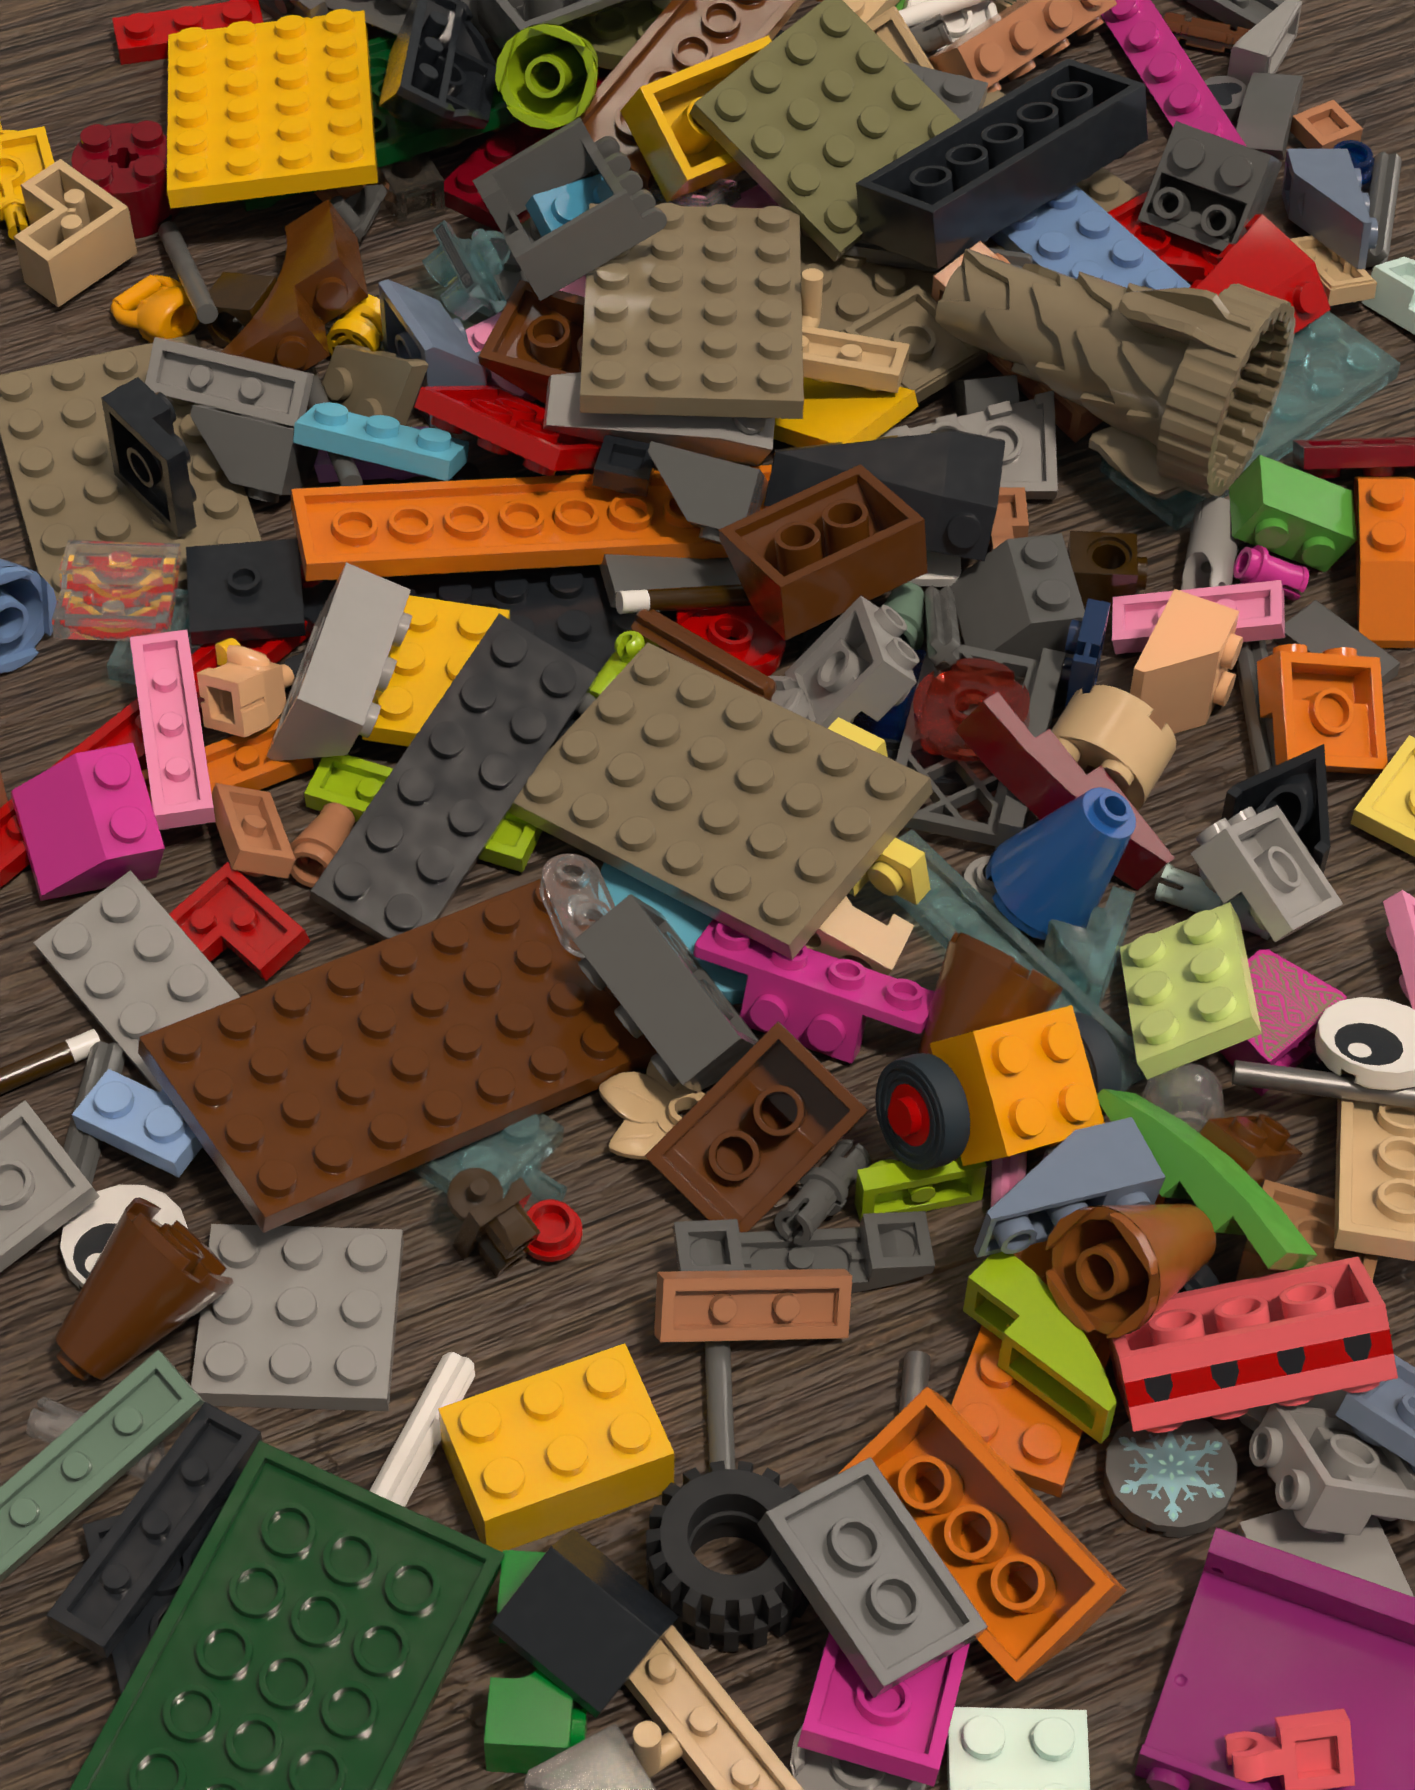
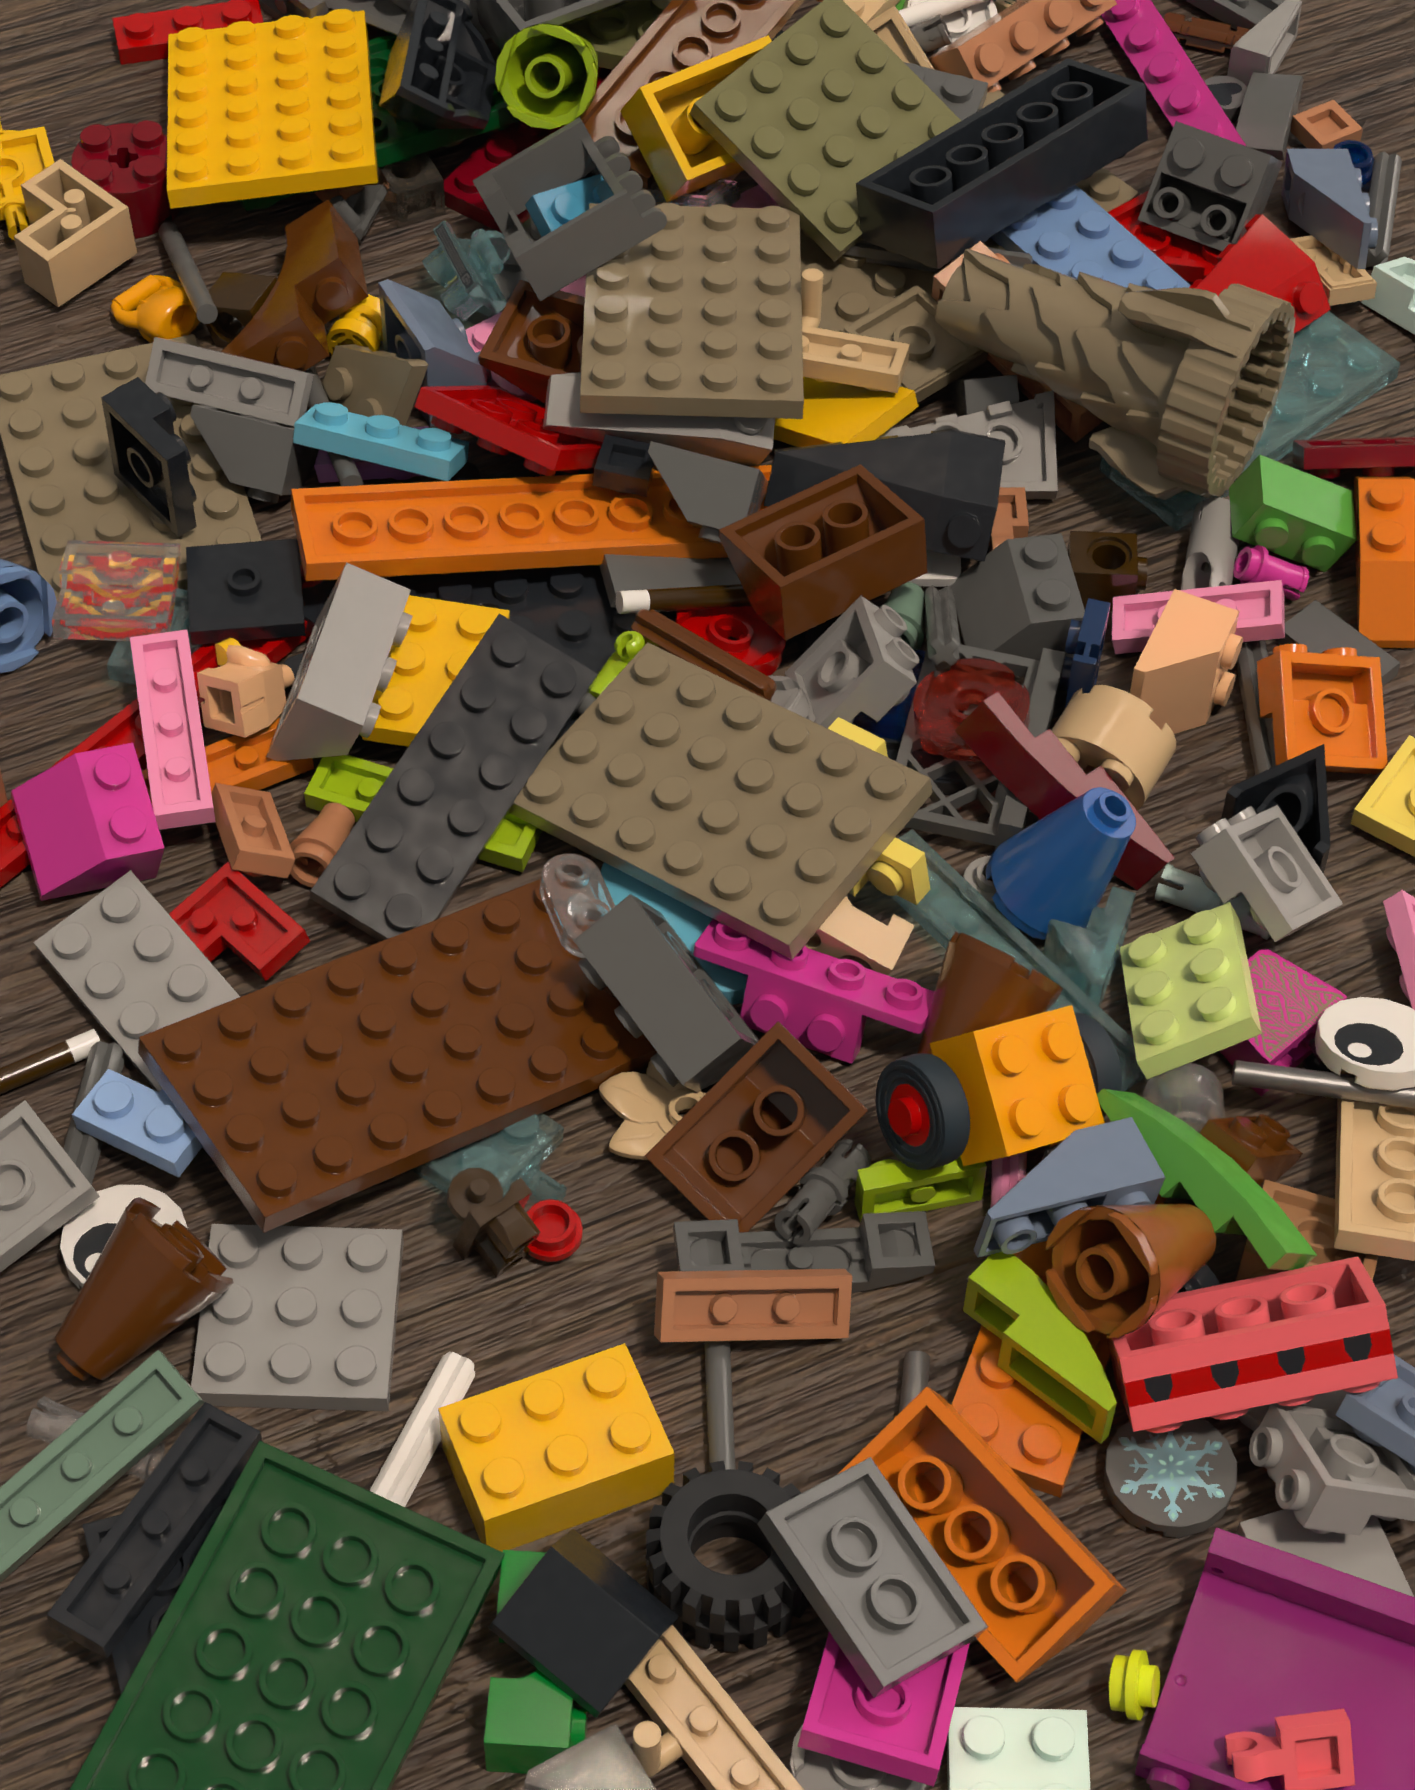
none -> neon yellow plate [1109,1649,1160,1721]

